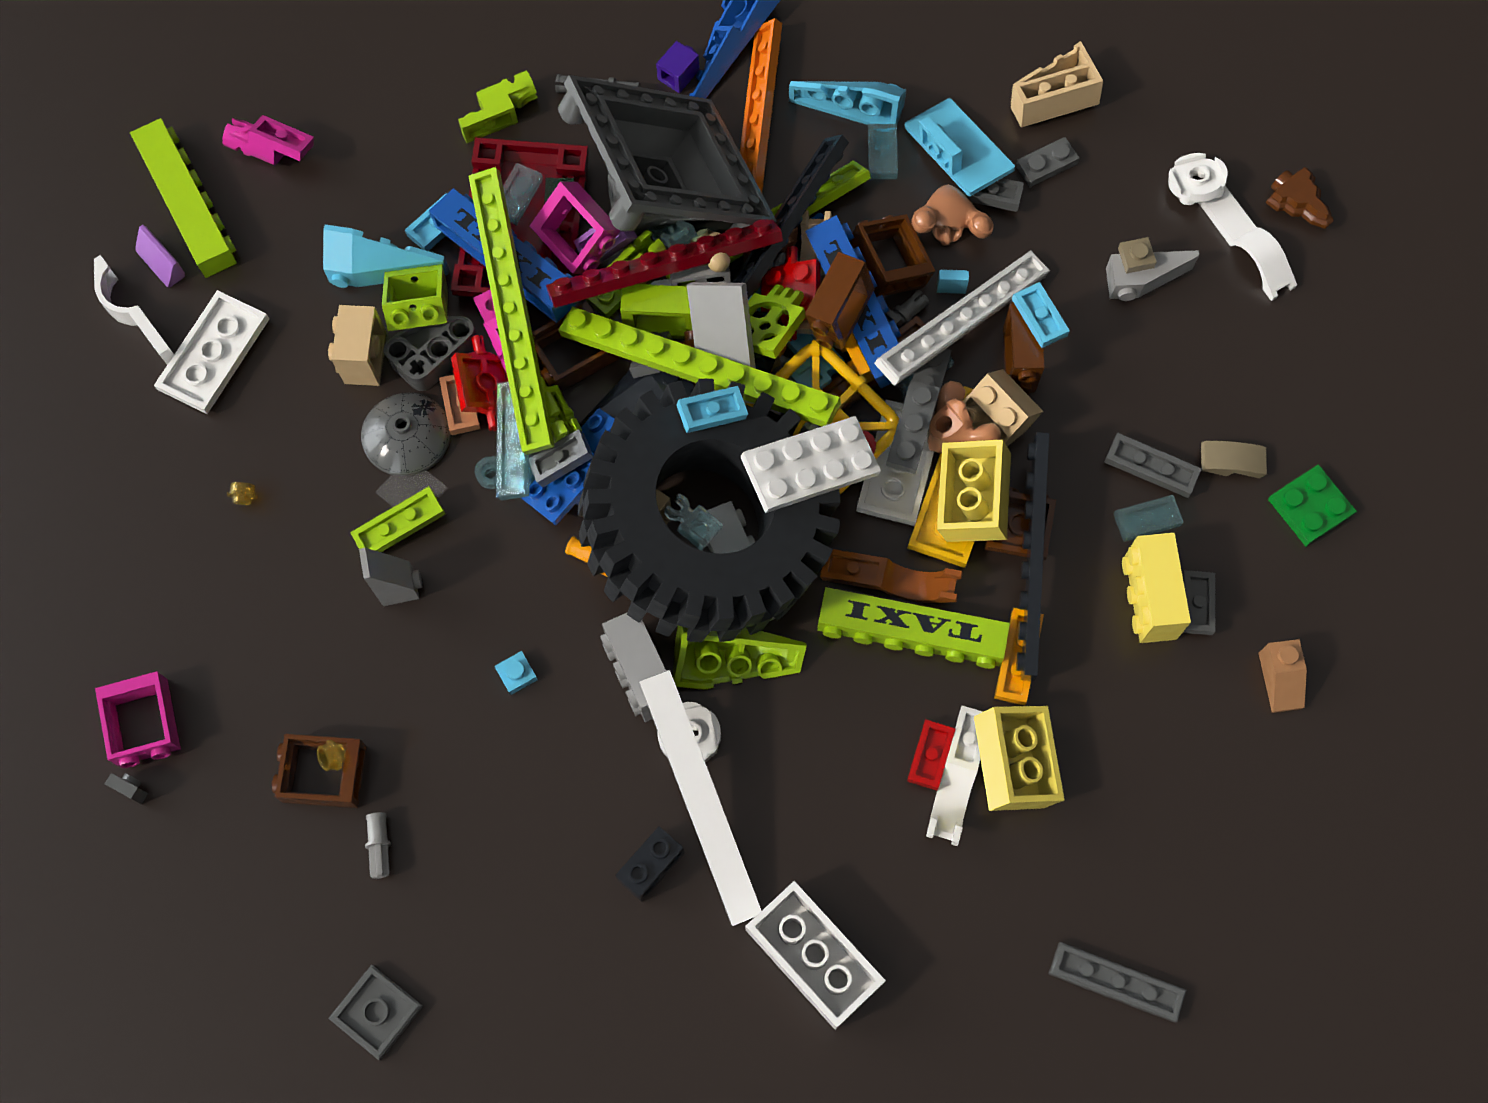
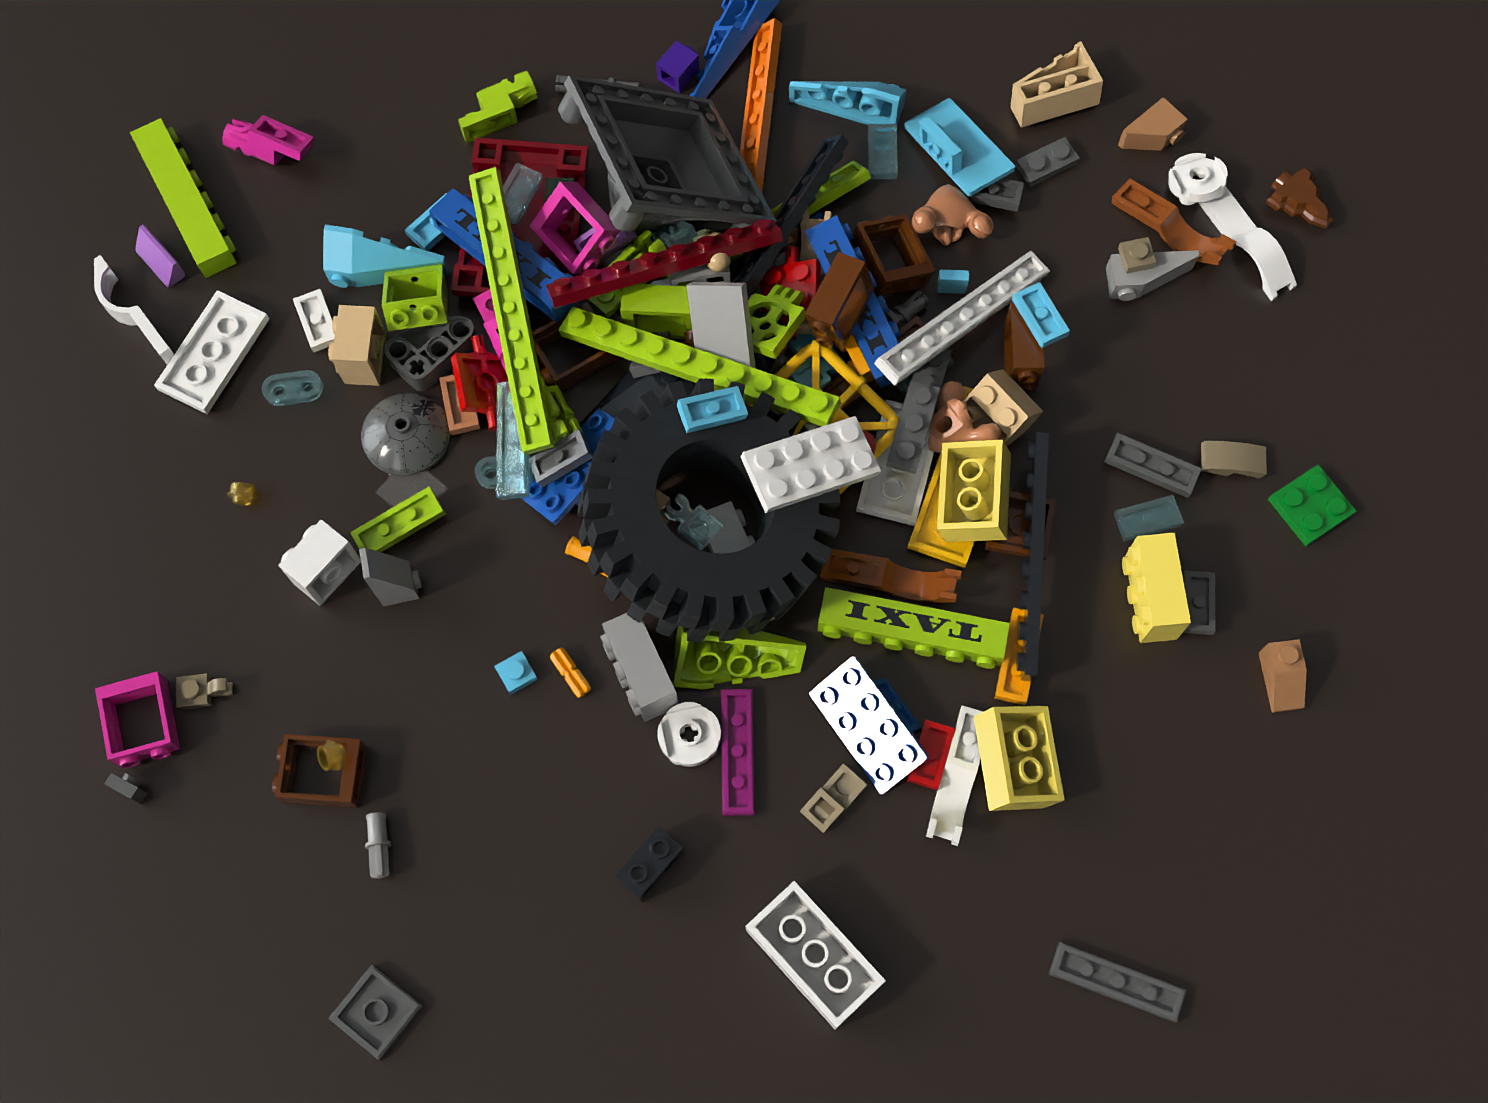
white tile [639,670,761,926] -> none
none -> dark tan plate [176,673,233,710]
none -> clear light blue plate [262,370,323,406]
none -> white brick [278,520,361,606]
none -> white plate [293,289,335,353]
none -> light orange piece [550,648,591,698]
none -> magenta tile [721,689,754,816]
none -> dark tan slope [800,763,869,833]
none -> bracket [809,656,929,794]
none -> dark orange piece [1112,178,1236,265]
none -> medium nougat slope [1118,97,1187,151]

